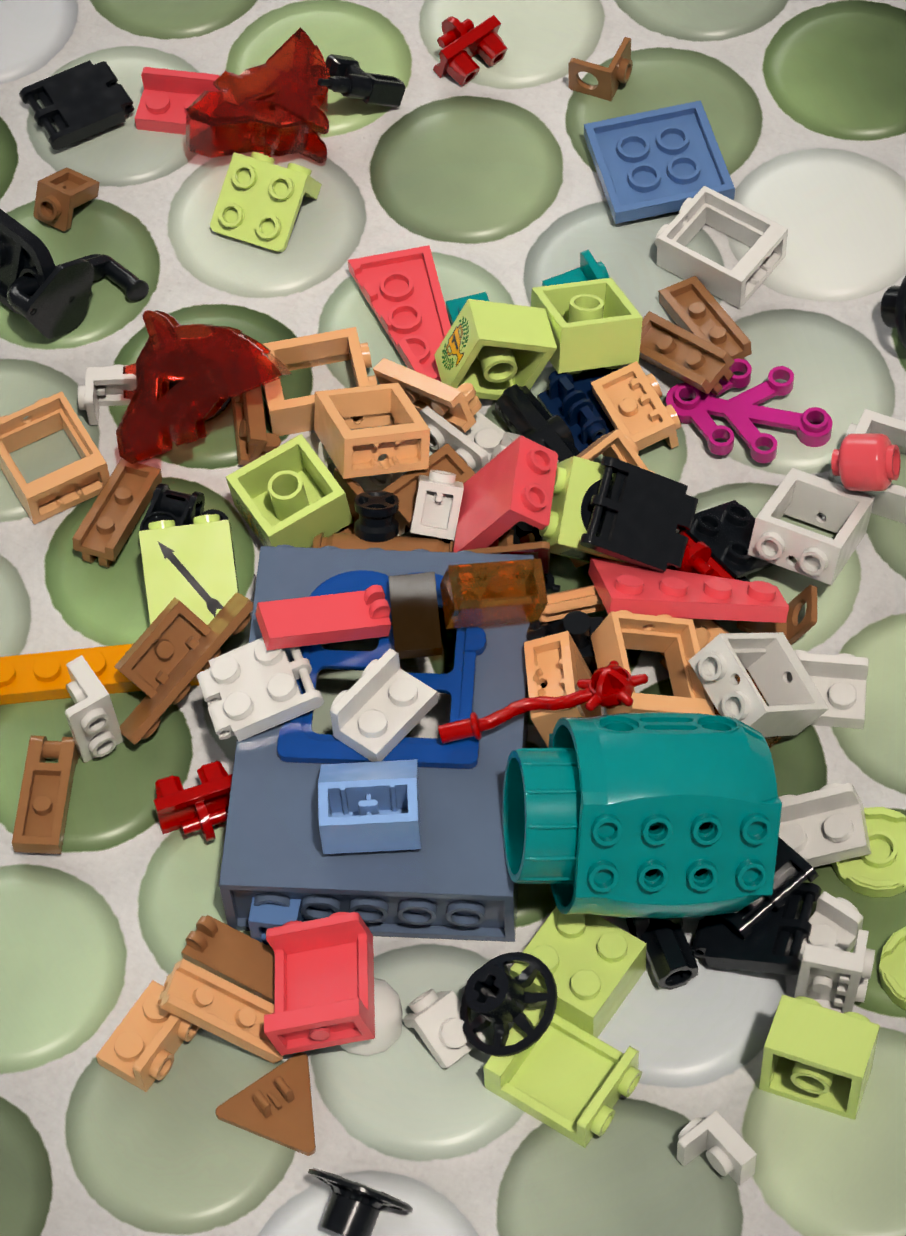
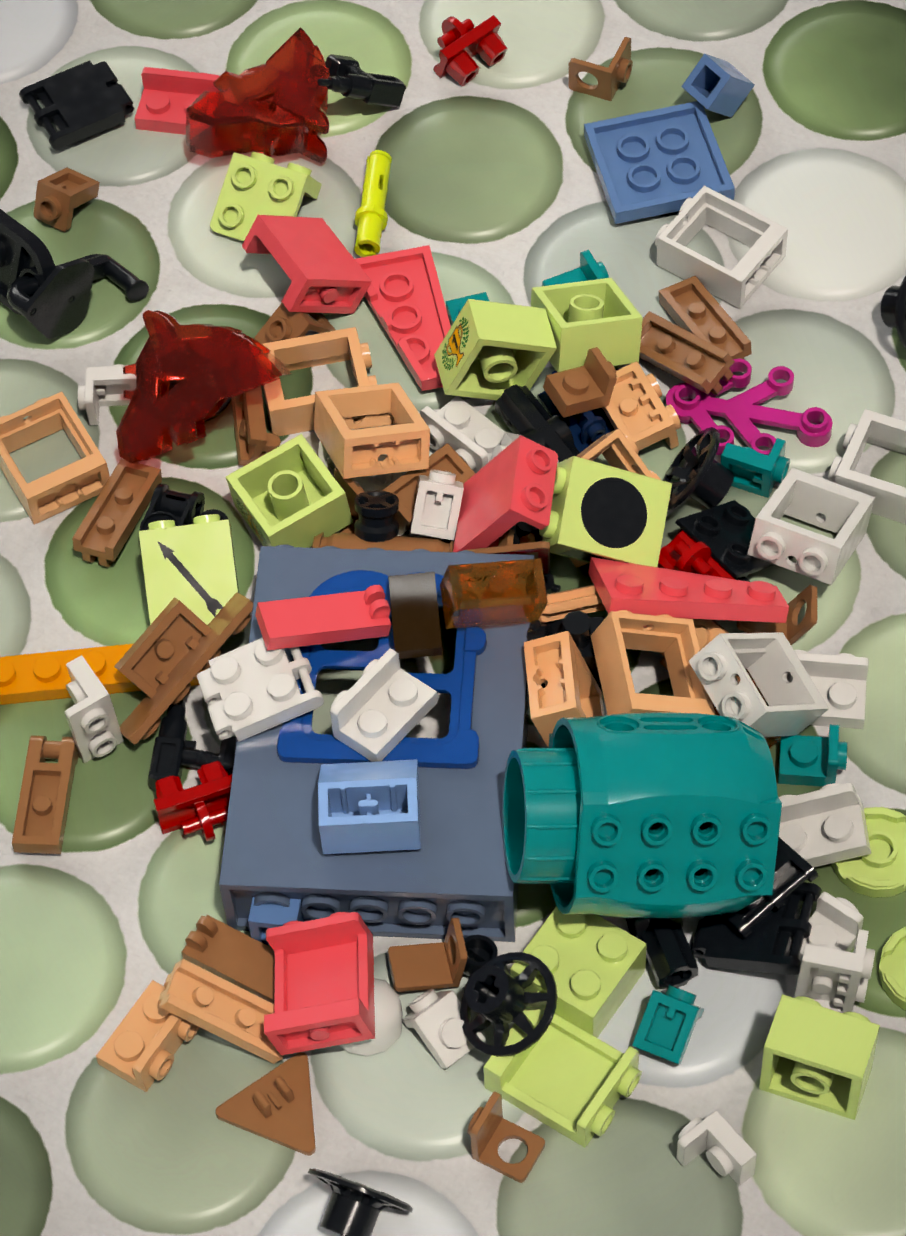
light nougat hinge [373,358,482,433] -> none
red piece [438,660,648,744] -> none
black plate [580,456,698,572] -> none
coral head [831,433,901,491] -> none
none -> black piece [149,699,237,791]
none -> coral panel [242,215,372,314]
none -> medium nougat bracket [254,303,336,345]
none -> neon yellow pin [354,150,392,257]
none -> medium nougat bracket [387,918,467,992]
none -> black hinge [463,935,498,976]
none -> medium nougat bracket [467,1091,545,1183]
none -> medium nougat bracket [543,347,617,418]
none -> teal bracket [632,985,704,1064]
none -> black wheel [663,427,734,511]
none -> medium blue brick [681,53,755,118]
none -> teal bracket [720,438,790,498]
none -> teal bracket [778,724,847,787]

